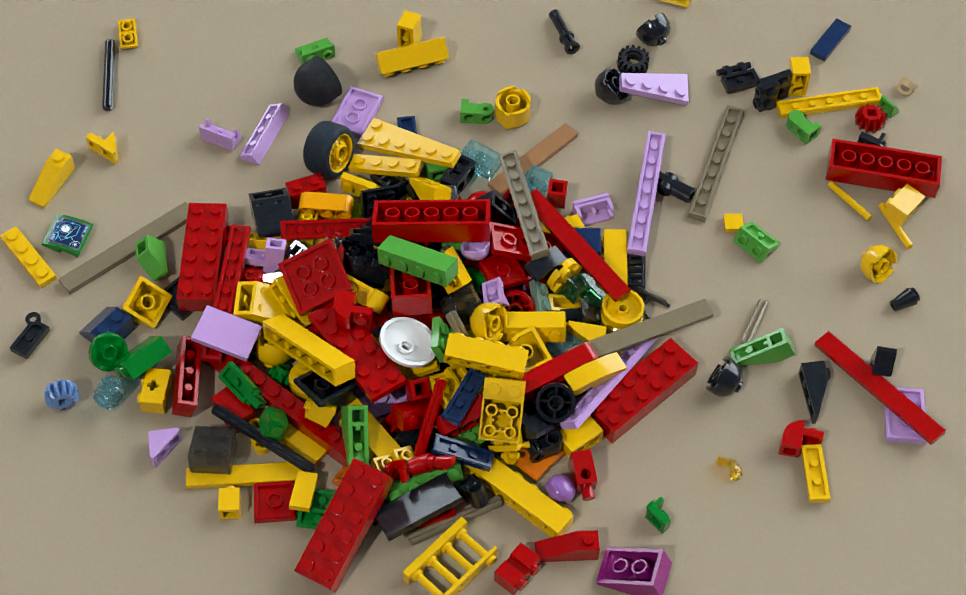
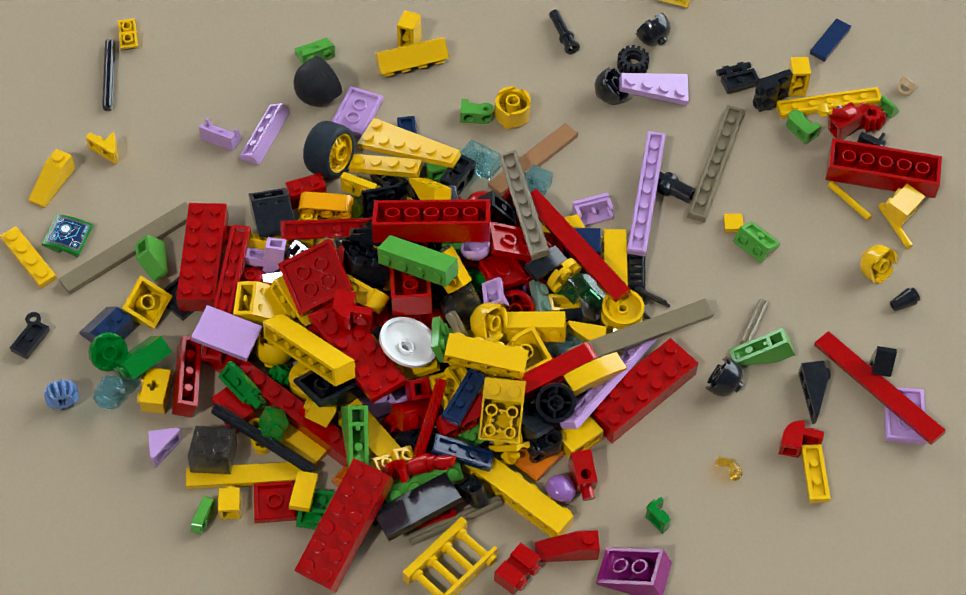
red brick [547,179,568,209] -> none
none -> bright green beam [191,496,216,535]
none -> red torso [818,102,869,140]

